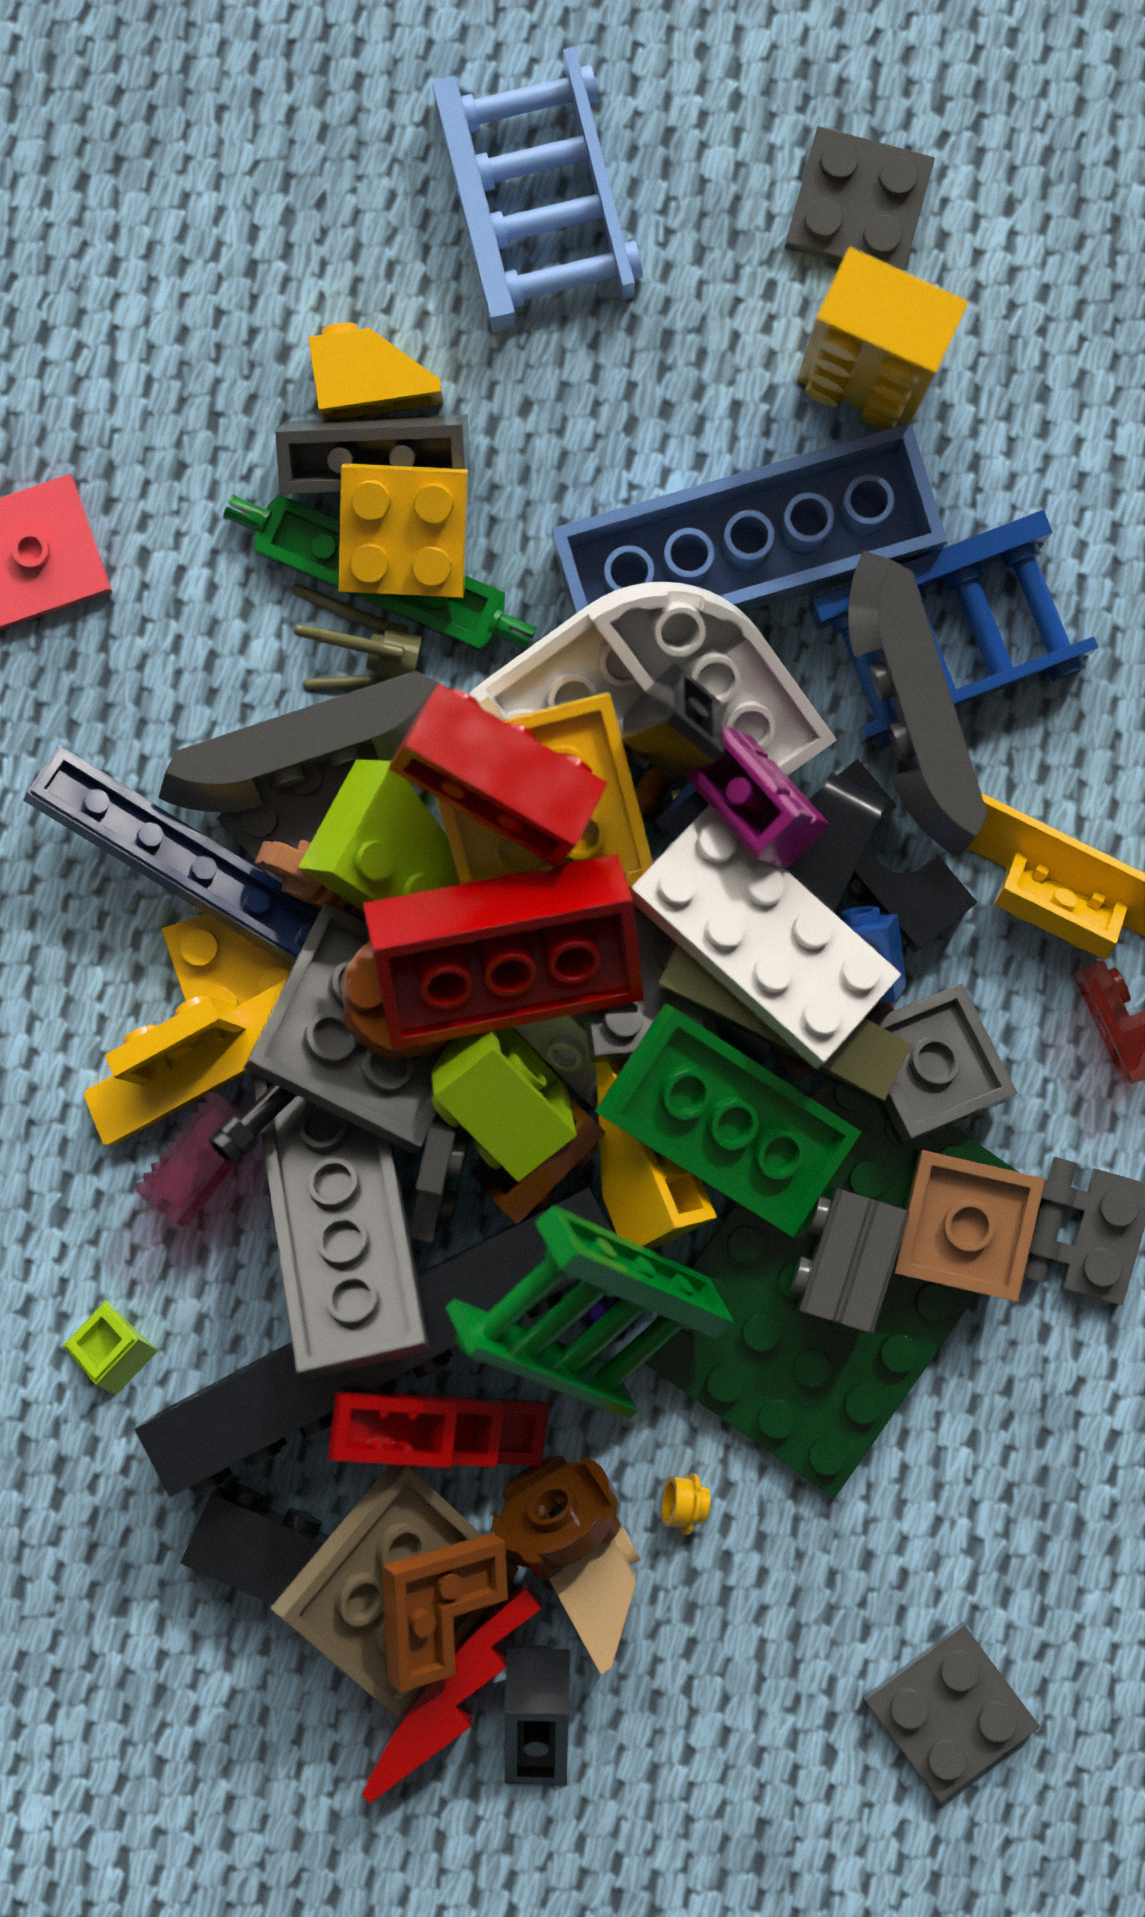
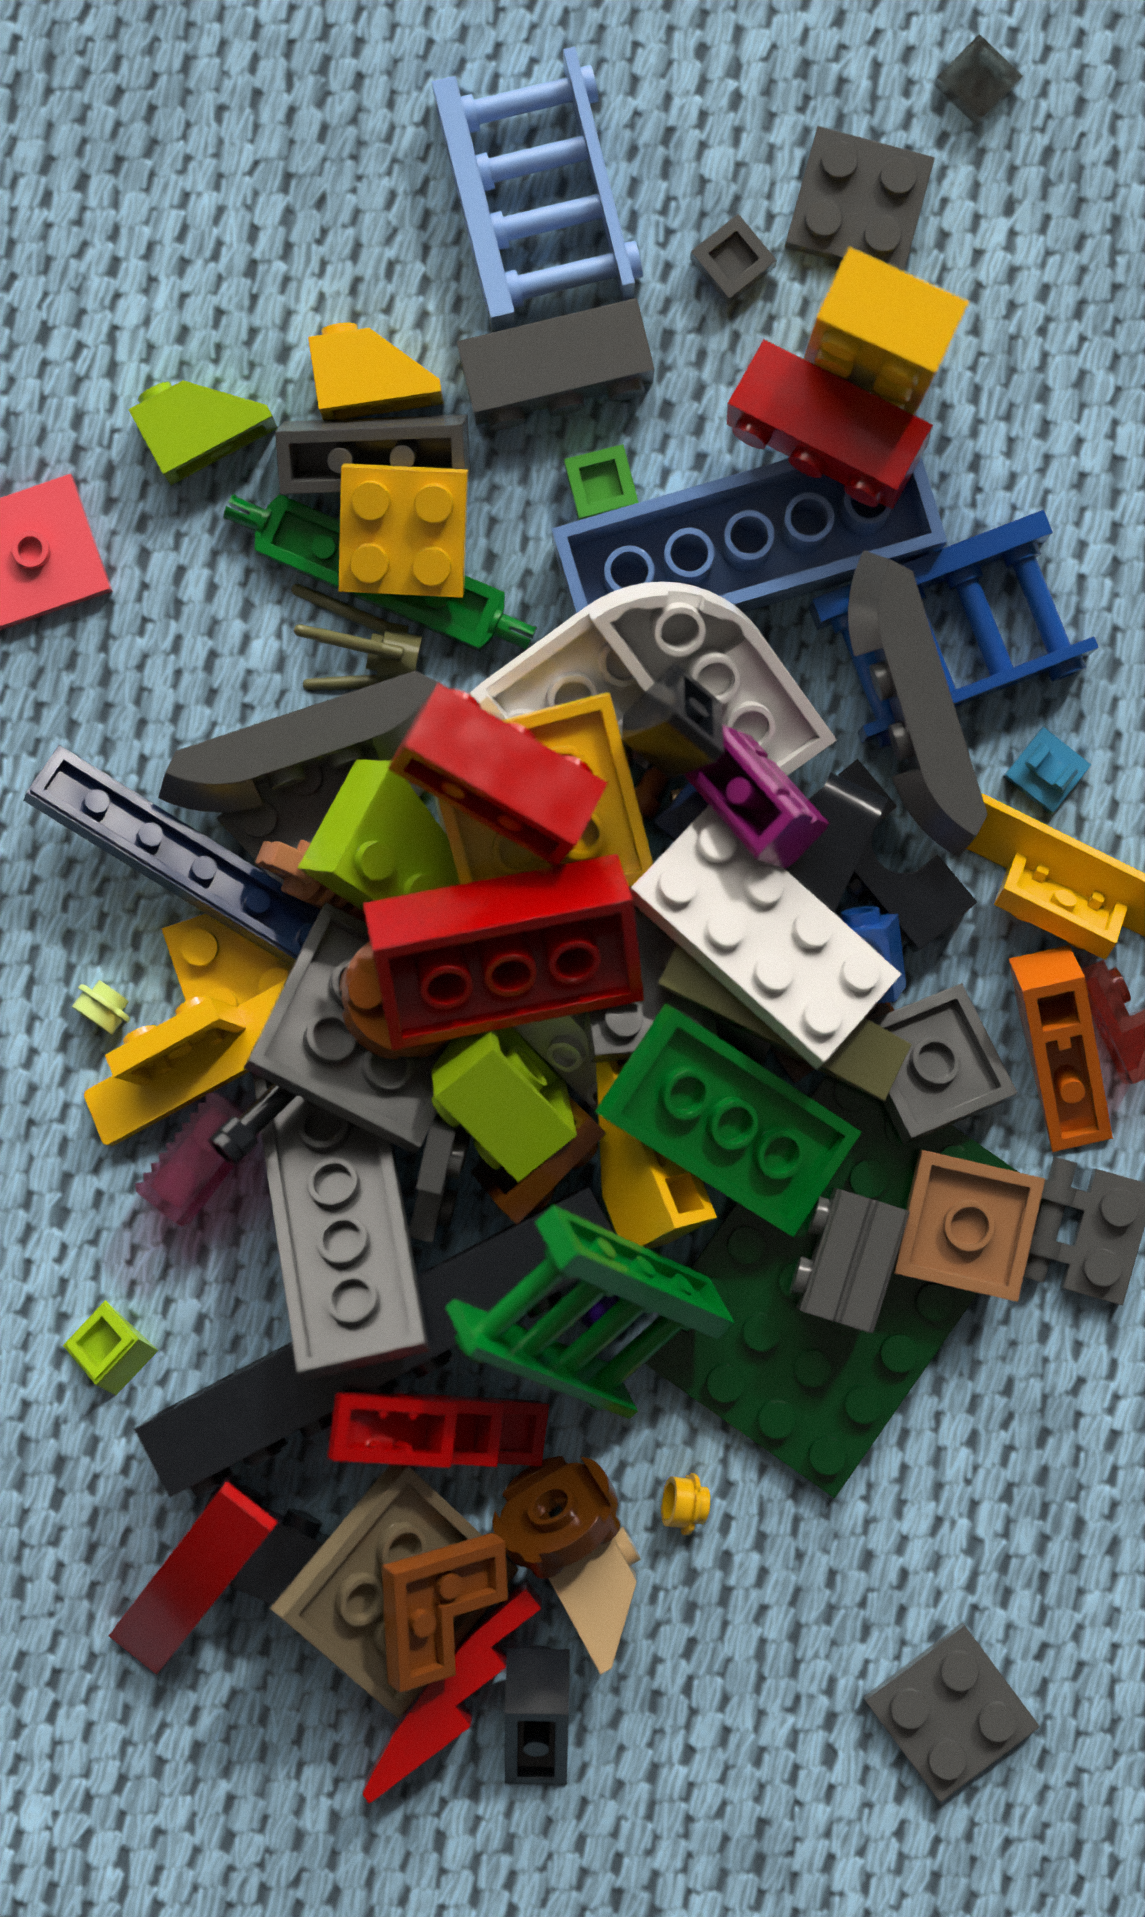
none -> yellowish green plate [72,980,130,1035]
none -> red slope [108,1482,277,1675]
none -> lime slope [128,380,278,486]
none -> dark grey brick [457,298,655,430]
none -> bright green plate [564,444,639,520]
none -> dark grey plate [690,214,777,305]
none -> red brick [726,339,933,510]
none -> clear smoke plate [934,34,1023,127]
none -> dark azure tile [1003,727,1091,814]
none -> orange slope [1009,945,1113,1152]

